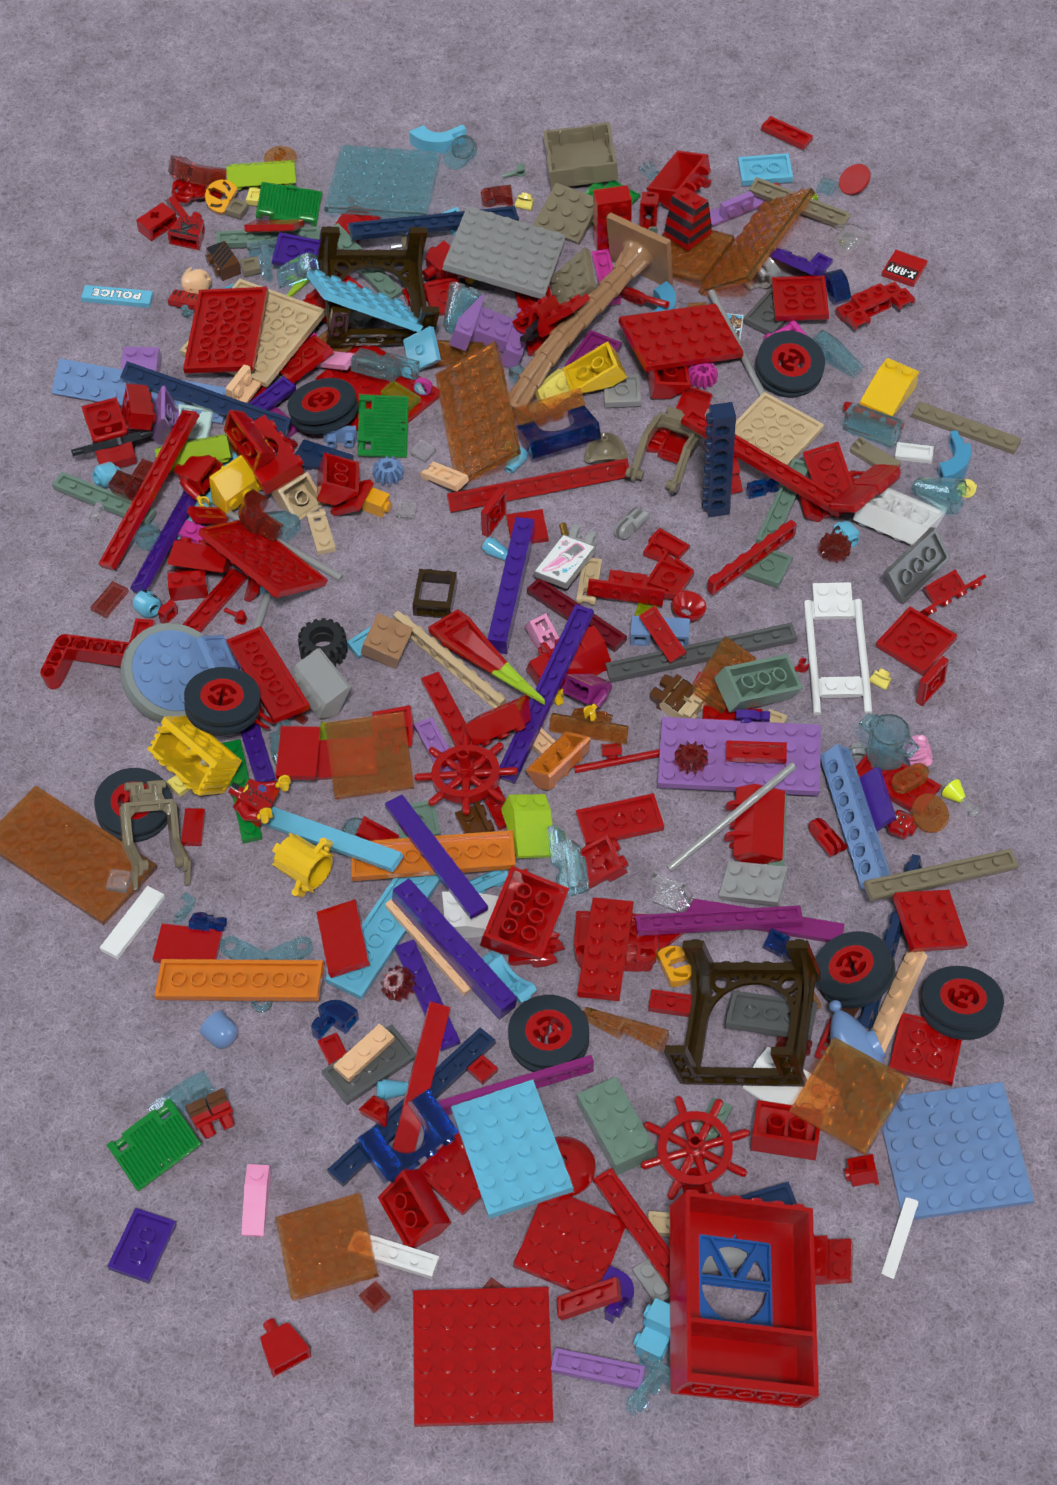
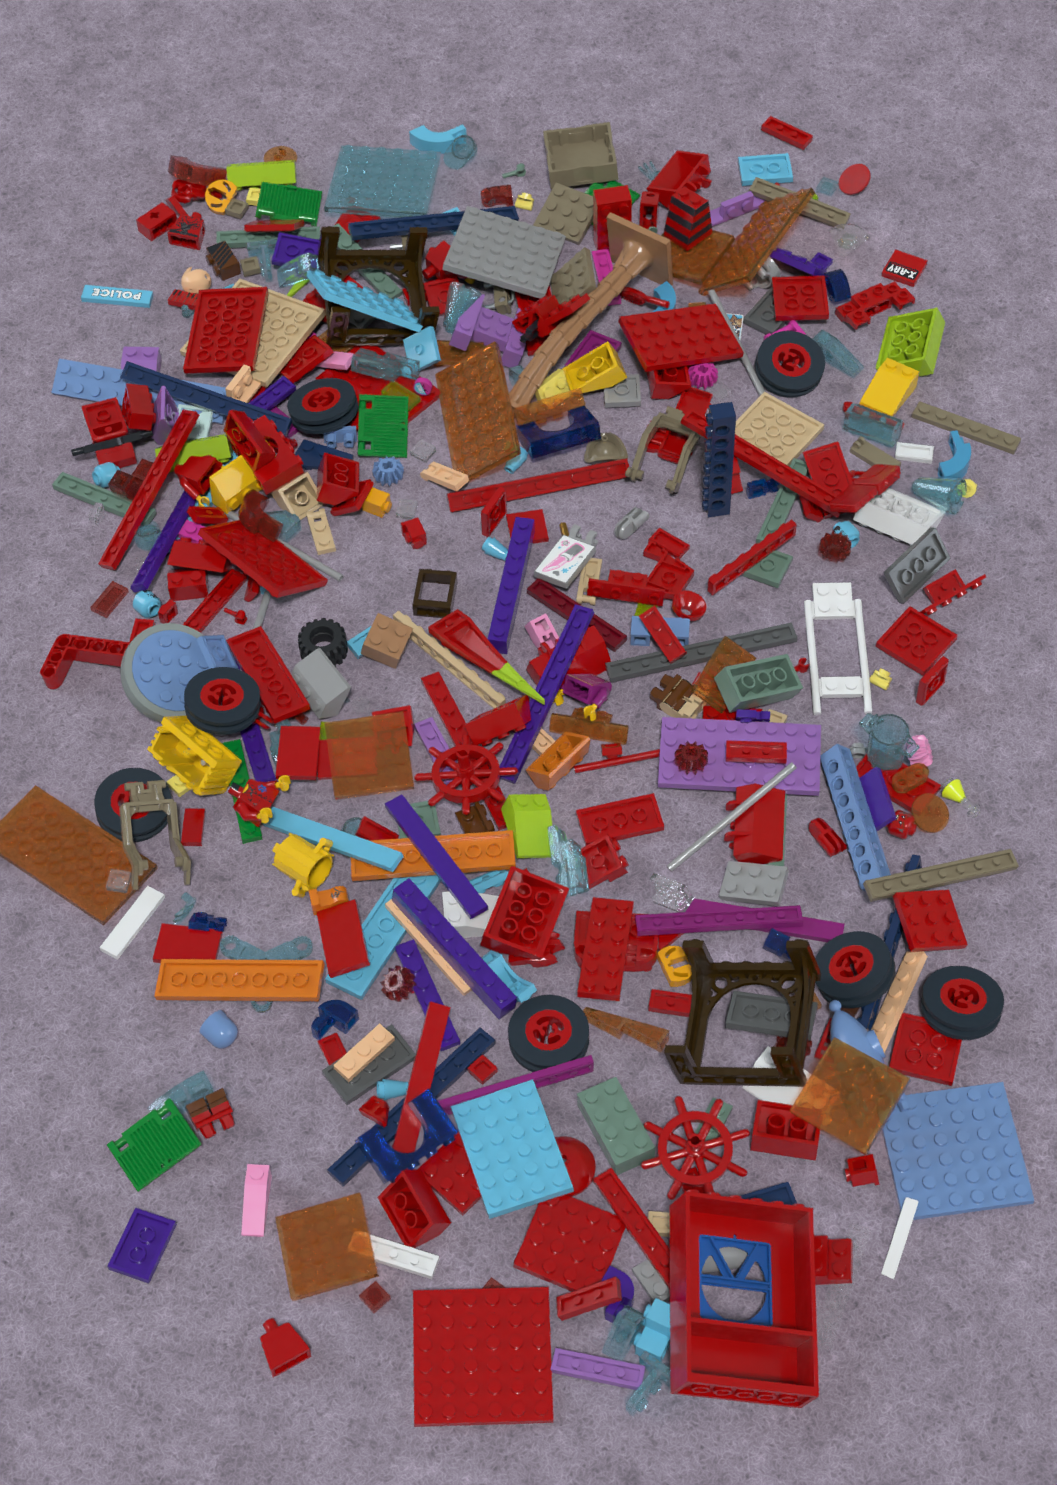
none -> orange leg [308,886,349,916]
none -> red brick [401,517,427,549]
none -> dark tan piece [484,283,515,314]
none -> clear light blue slope [602,1305,645,1361]
none -> lime slope [876,308,945,376]

